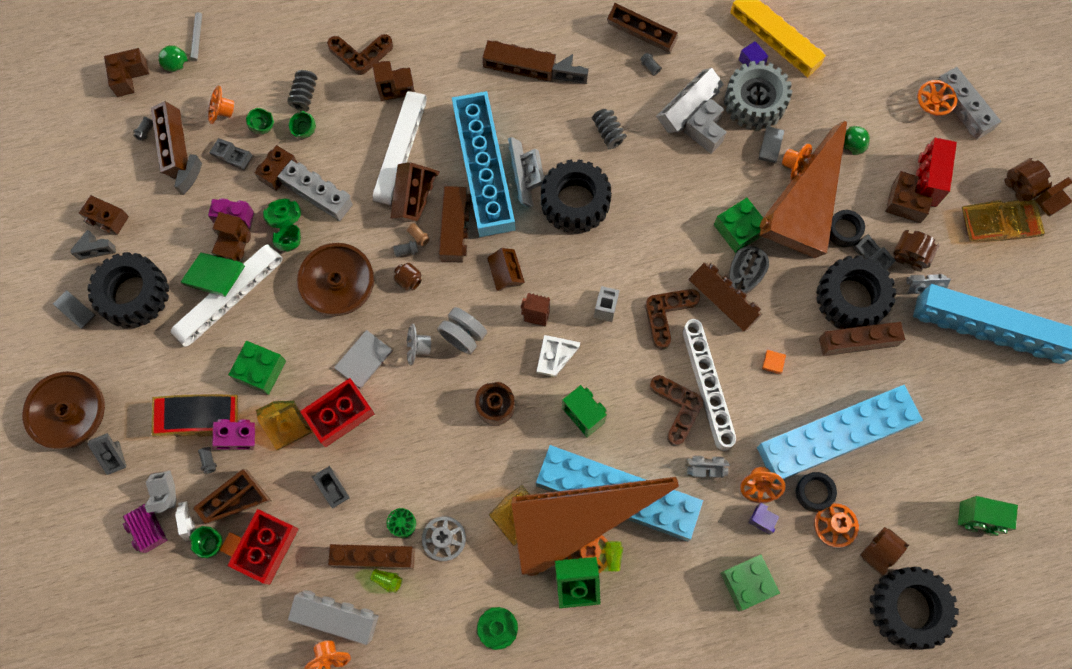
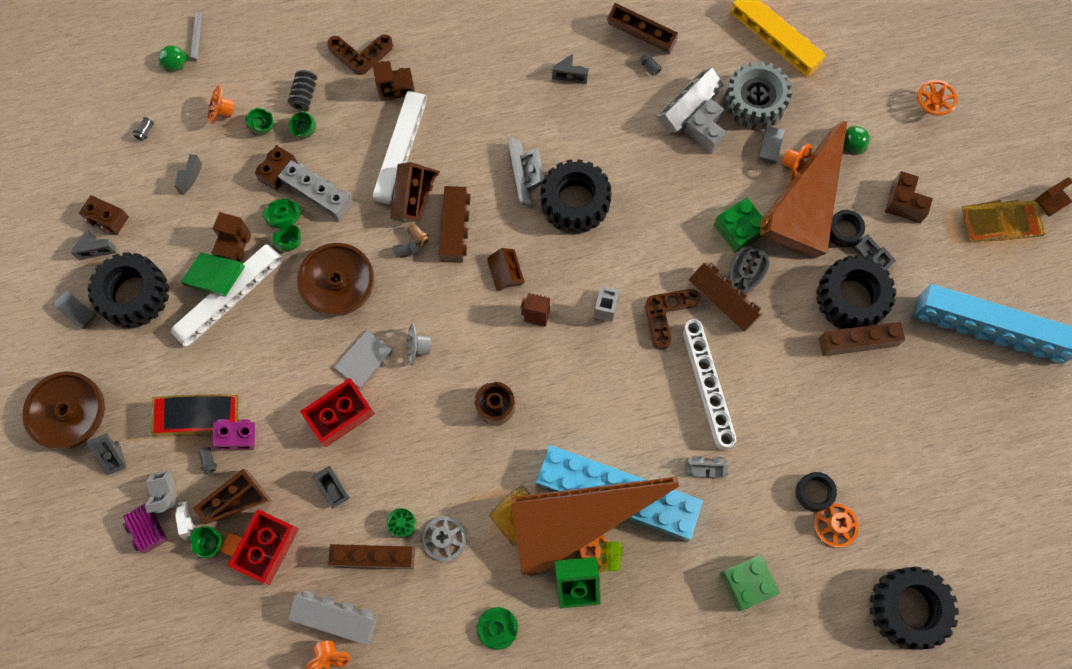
reddish brown brick [104,48,149,97] -> none
reddish brown brick [151,101,188,179] -> none
magenta brick [208,198,254,229] -> none
dark grey slope [209,138,253,170] -> none
green brick [228,340,286,395] -> none
clear yellow slope [256,401,312,451] -> none
clear neon green cone [370,569,402,593] -> none
reddish brown head [394,263,422,291] -> none
light grey wheel [437,307,487,355] -> none
medium azure brick [452,91,516,237] -> none
reddish brown brick [482,40,556,82] -> none
white wing [536,335,581,377] -> none
green brick [562,385,607,438] -> none
dark grey piece [592,109,627,150] -> none
reddish brown beam [650,375,703,446] -> none
dark purple panel [739,42,768,67] -> none
orange wheel [740,467,785,503] -> none
panel [748,503,779,535] -> none
medium azure brick [757,385,923,483] -> none
orange tile [762,350,786,374] -> none
reddish brown brick [860,527,909,576] -> none
reddish brown brick [893,230,940,272] -> none
light grey hinge [906,274,951,294] -> none
red brick [915,137,957,207] -> none
light grey brick [934,67,1001,140] -> none
green brick [958,496,1018,536] -> none
reddish brown brick [1004,158,1052,202] -> none

